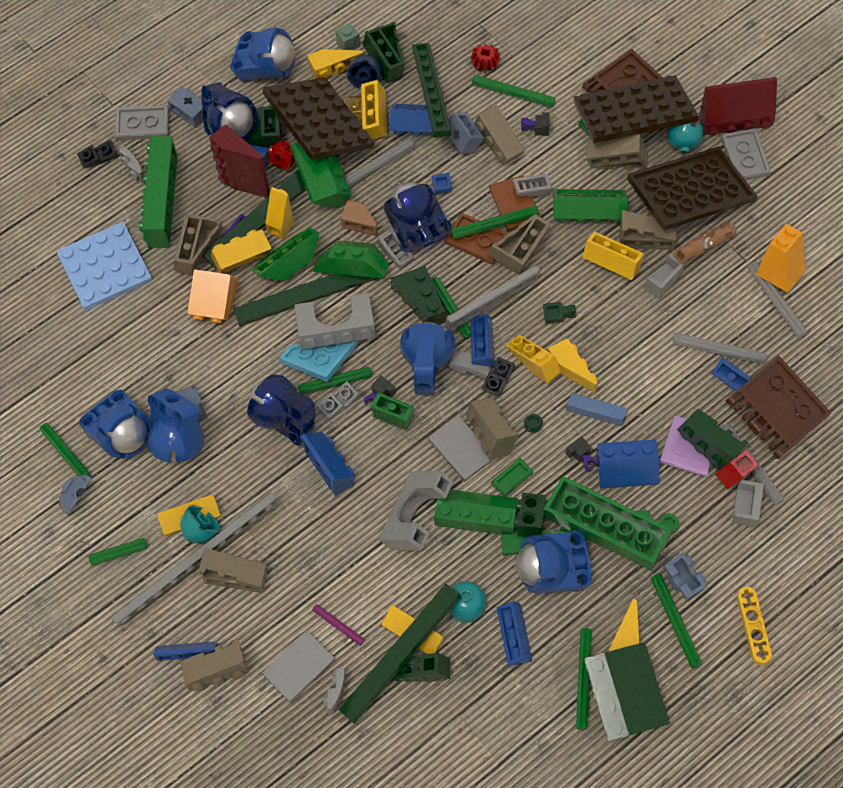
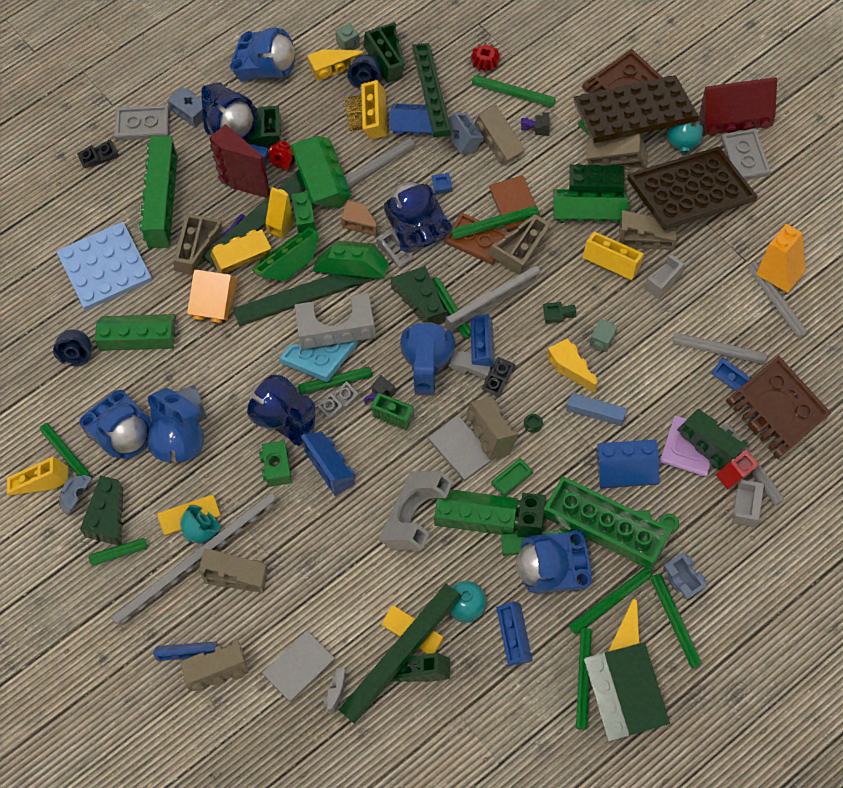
light grey slope [118,146,144,183] -> none
dark brown plate [262,77,375,160] -> none
magenta bar [312,604,365,646] -> none
yellow slope [506,334,561,383] -> none
light grey slope [512,174,552,196] -> none
pearl dark grey piece [565,436,598,472] -> none
medium nougat piece [674,222,737,264] -> none
yellow beam [737,587,772,666] -> none
none -> yellow slope [7,456,68,496]
none -> dark blue cylinder [53,329,92,367]
none -> dark green wedge [80,475,123,545]
none -> green slope [95,314,176,351]
none -> green brick [259,440,292,487]
none -> green brick [291,192,316,233]
none -> dark green plate [569,164,624,193]
none -> green axle [569,568,652,634]
none -> sand green brick [590,318,617,352]

